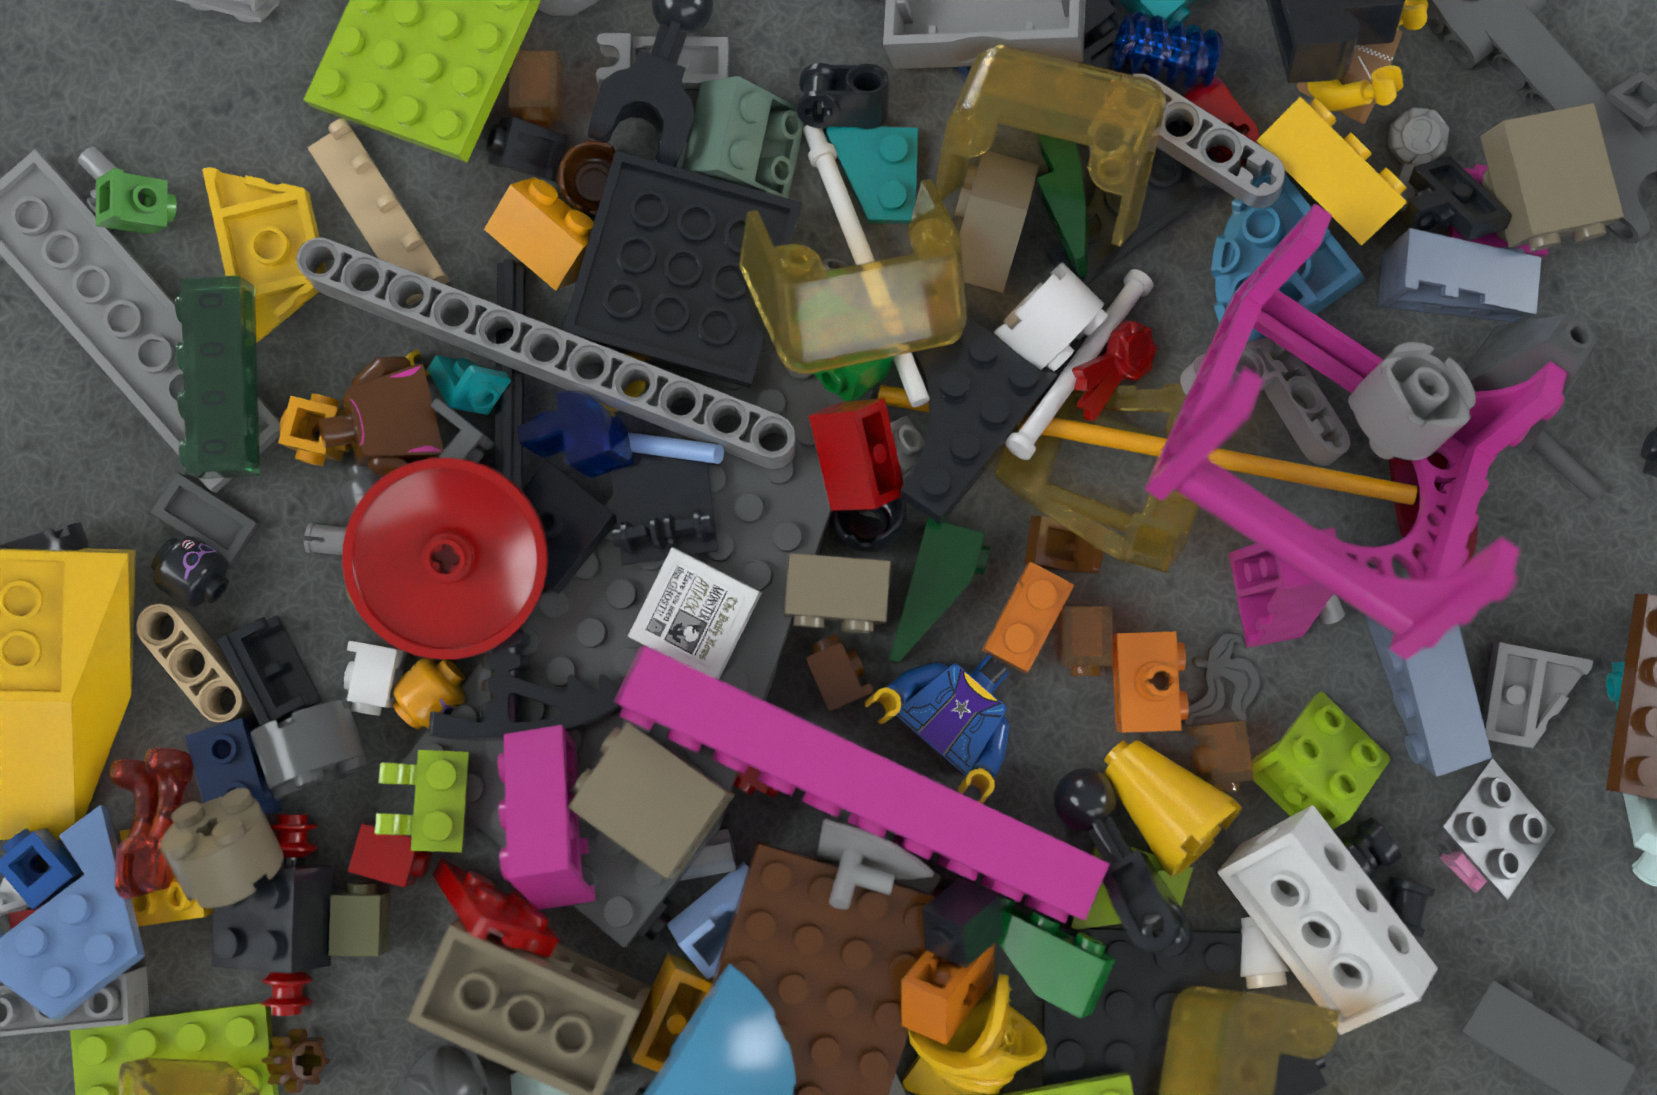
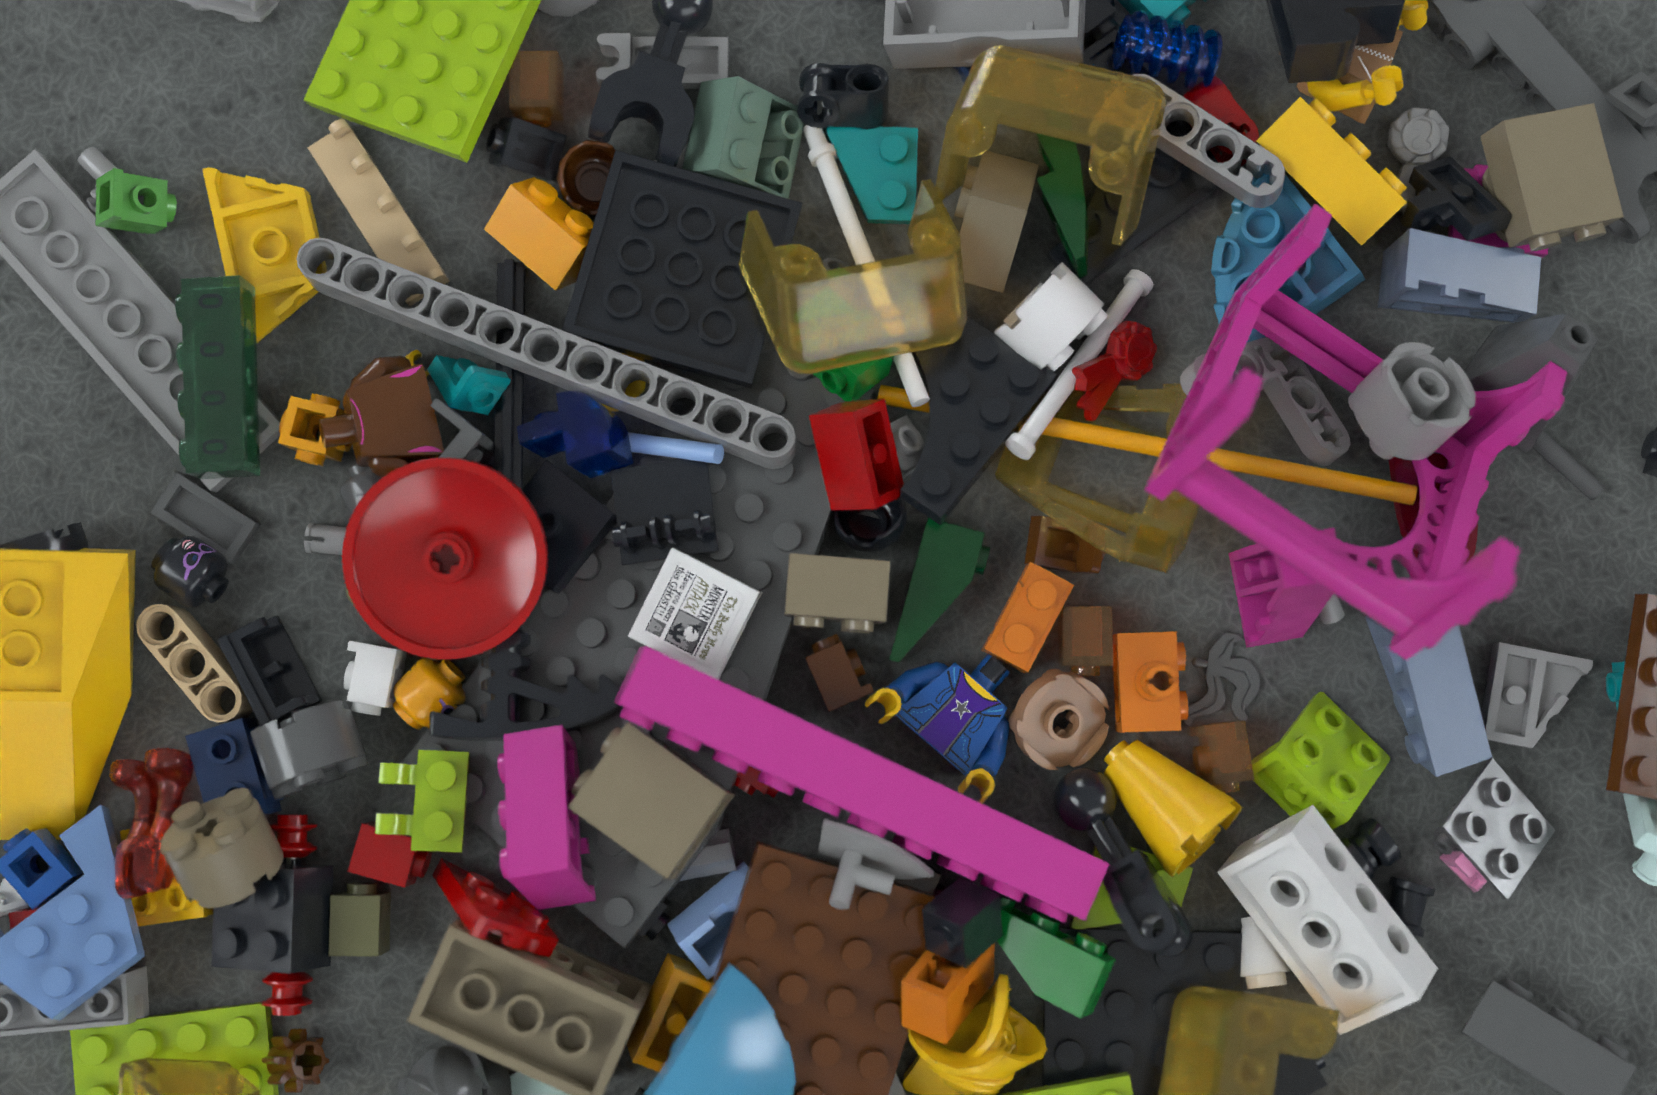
none -> medium nougat plate [1008,669,1109,770]

